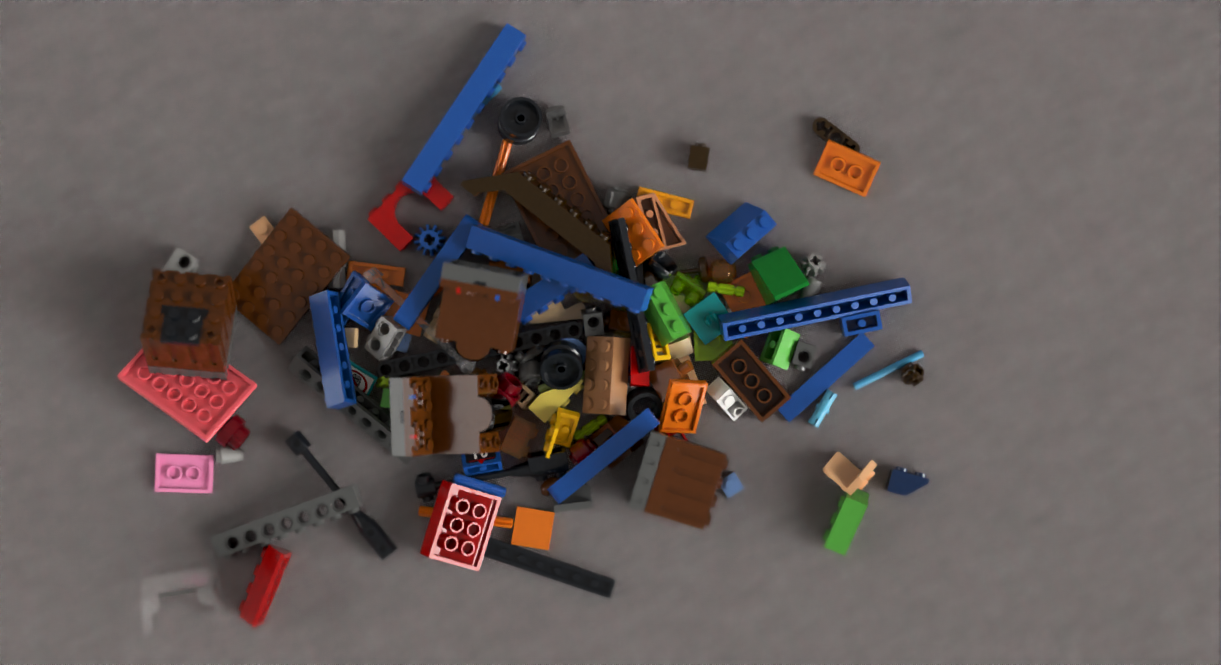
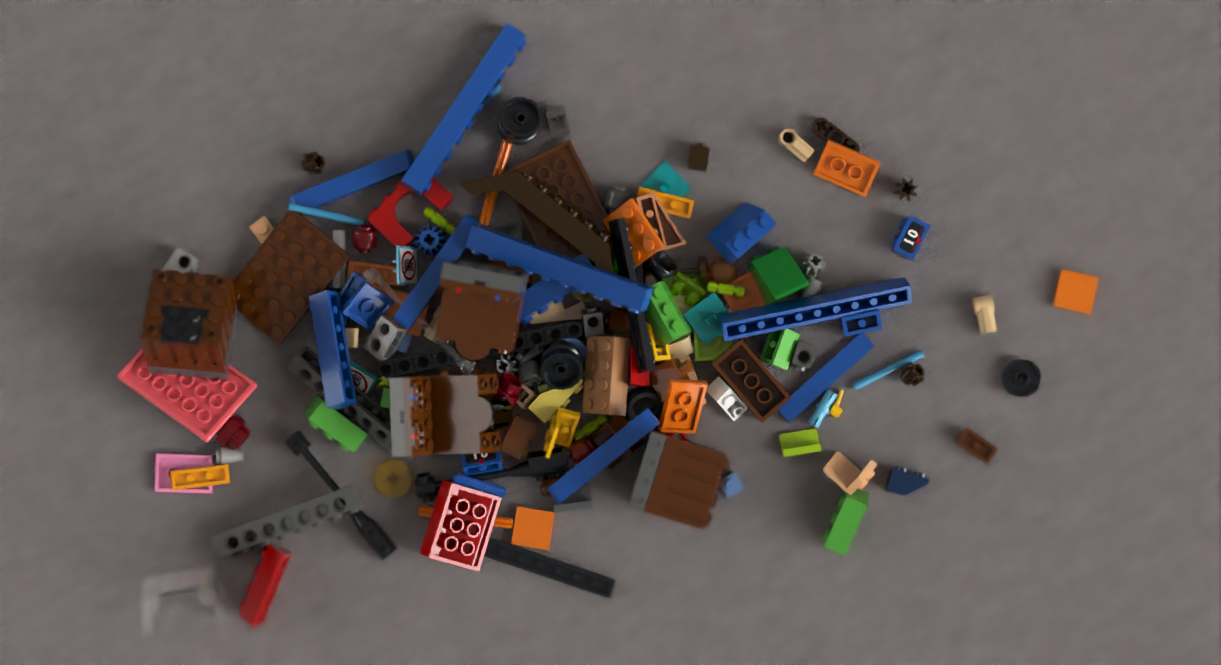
none -> light orange tile [170,464,231,490]
none -> blue beam [288,149,415,214]
none -> dark azure bar [288,203,364,225]
none -> dark brown gear [301,151,325,176]
none -> bright green wedge [303,394,368,453]
none -> dark red head [352,225,377,253]
none -> clear yellow plate [374,460,413,498]
none -> piece [392,246,418,286]
none -> lime axle [423,206,456,236]
none -> teal piece [638,161,691,197]
none -> tan piece [778,129,815,163]
none -> lime panel [779,429,822,457]
none -> yellow hand [830,390,844,418]
none -> brick [890,215,931,261]
none -> dark brown gear [894,178,918,202]
none -> reddish brown plate [955,427,998,465]
none -> tan piece [972,294,997,334]
none -> black plate [1002,359,1041,397]
none -> orange tile [1052,269,1099,315]

